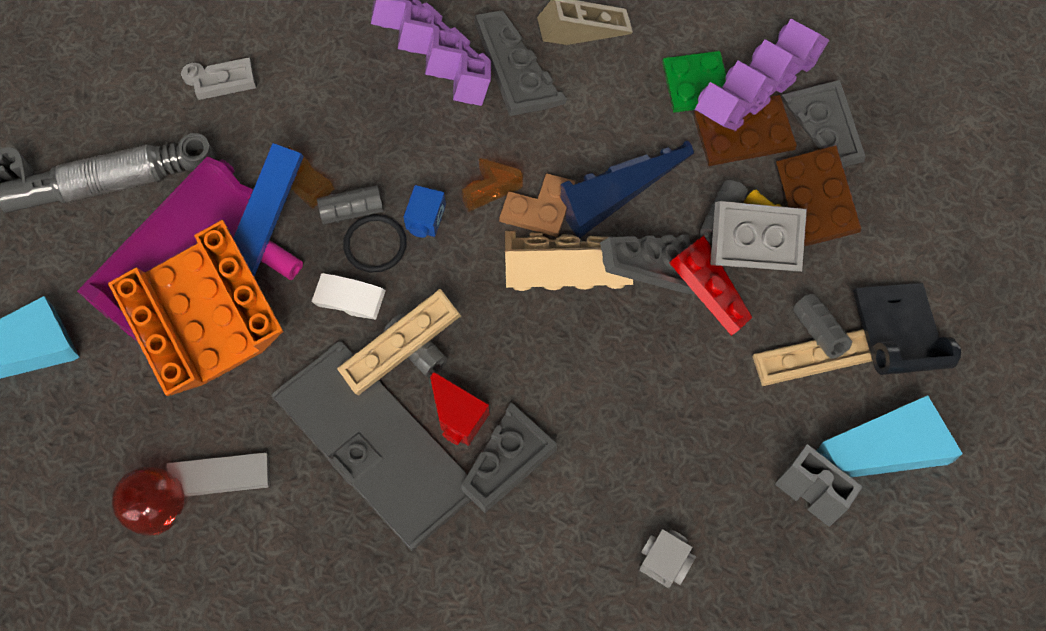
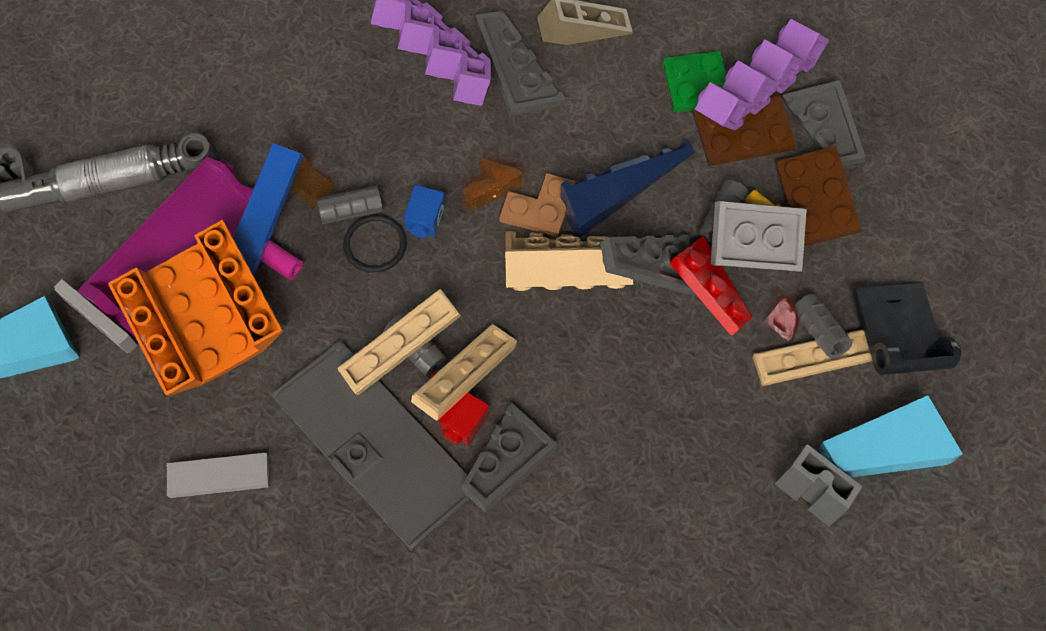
clear red cylinder [112,467,184,535] -> none
light grey hinge [181,58,256,100] -> none
white slope [312,273,386,320] -> none
light grey brick [639,529,696,588] -> none
none -> light grey tile [54,279,138,354]
none -> tan tile [411,324,517,421]
none -> clear red tile [764,296,798,343]

